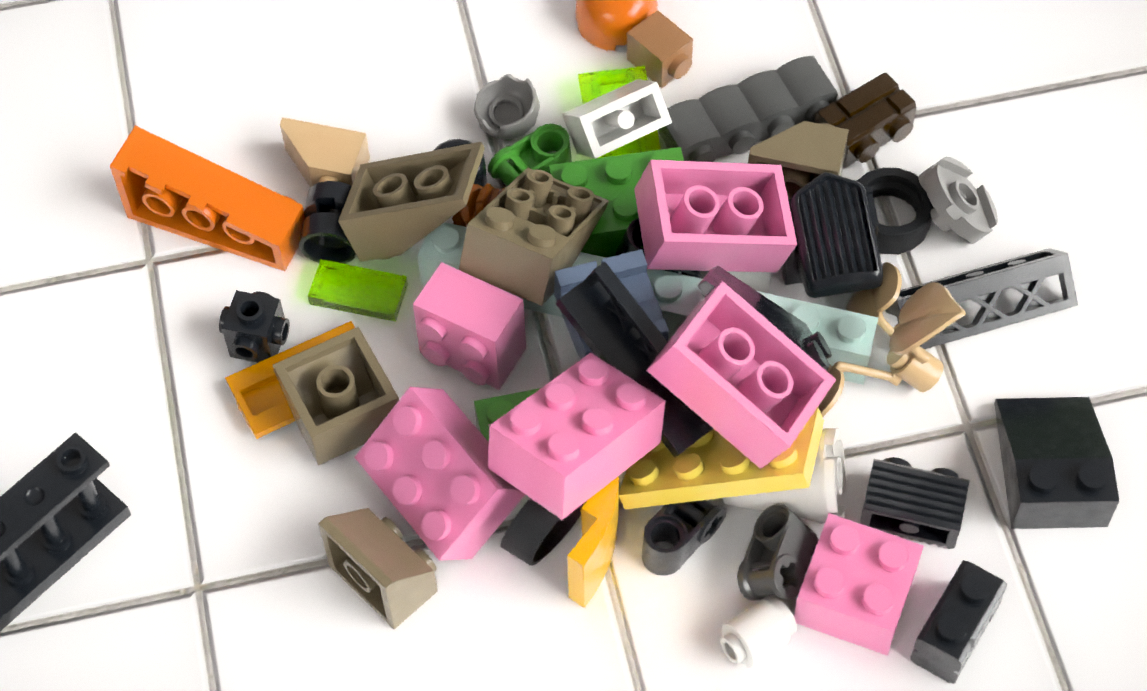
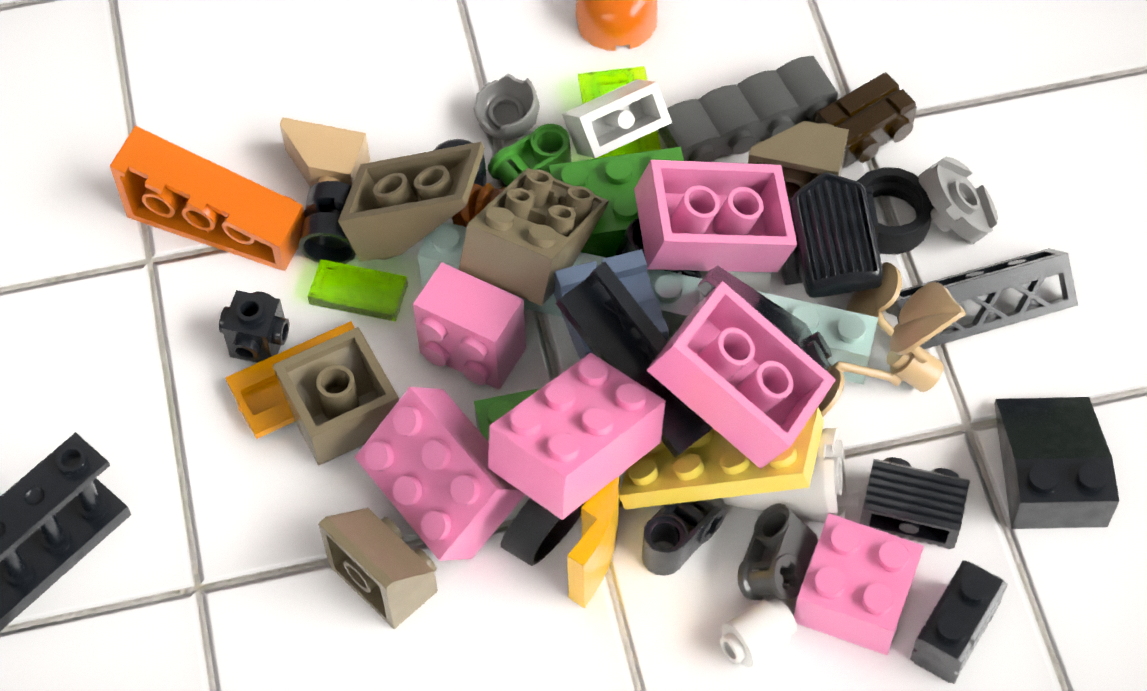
medium nougat brick [627,10,693,89] -> none

